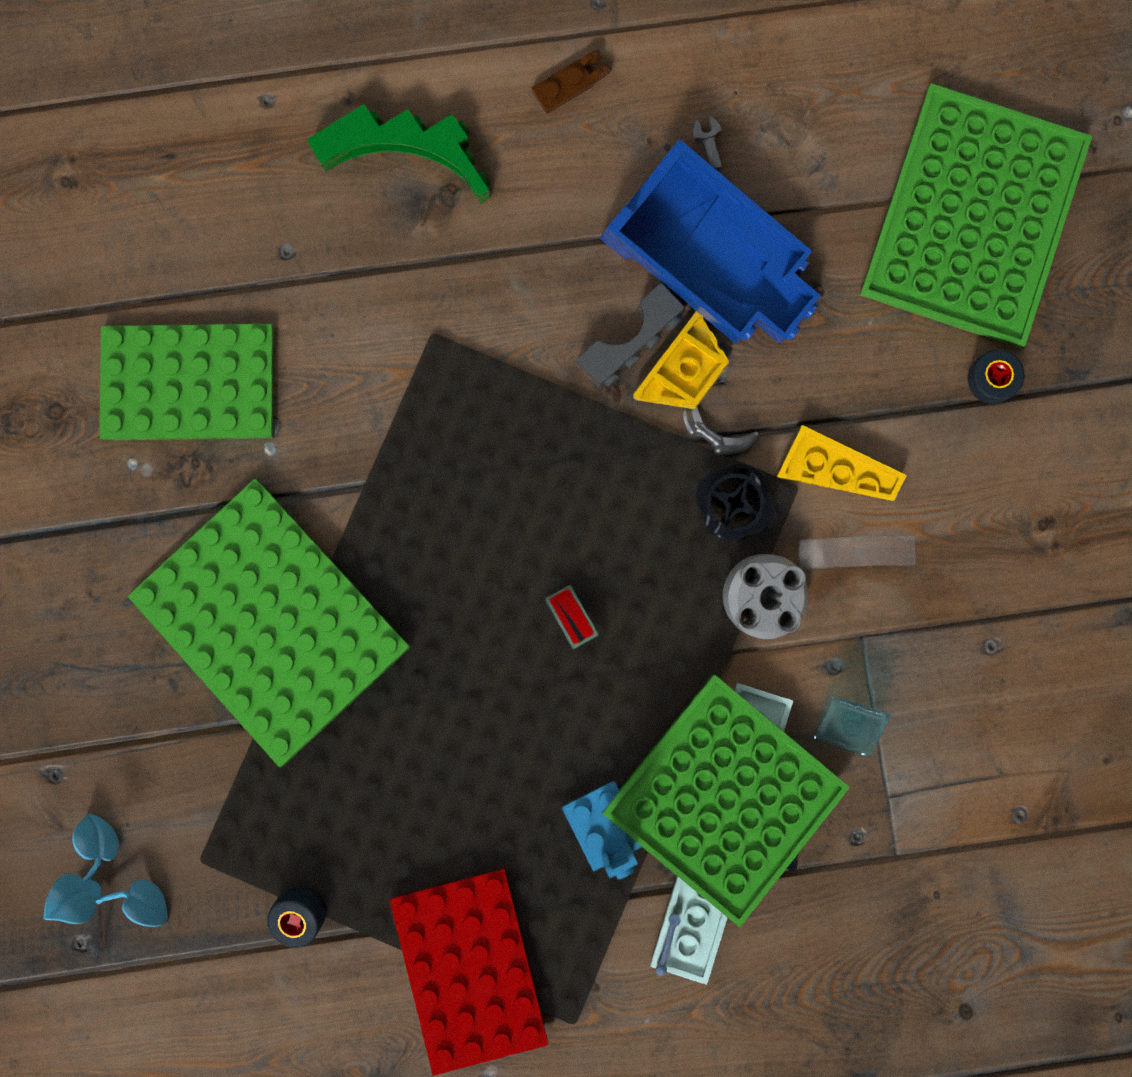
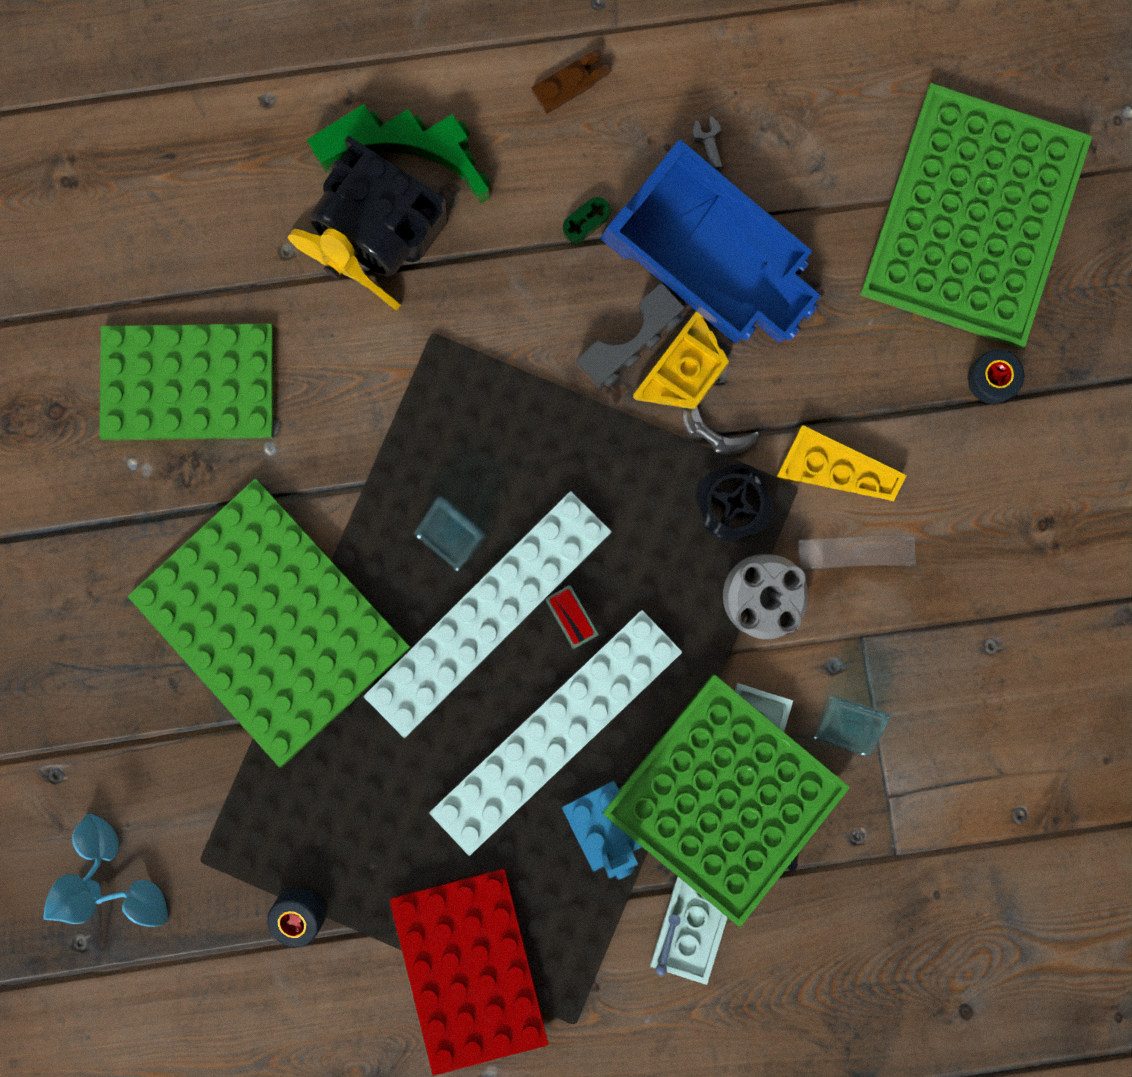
none -> black brick [288,135,447,311]
none -> light aqua plate [363,491,612,738]
none -> clear light blue slope [414,496,487,571]
none -> light aqua plate [429,610,682,856]
none -> dark green beam [563,197,610,243]

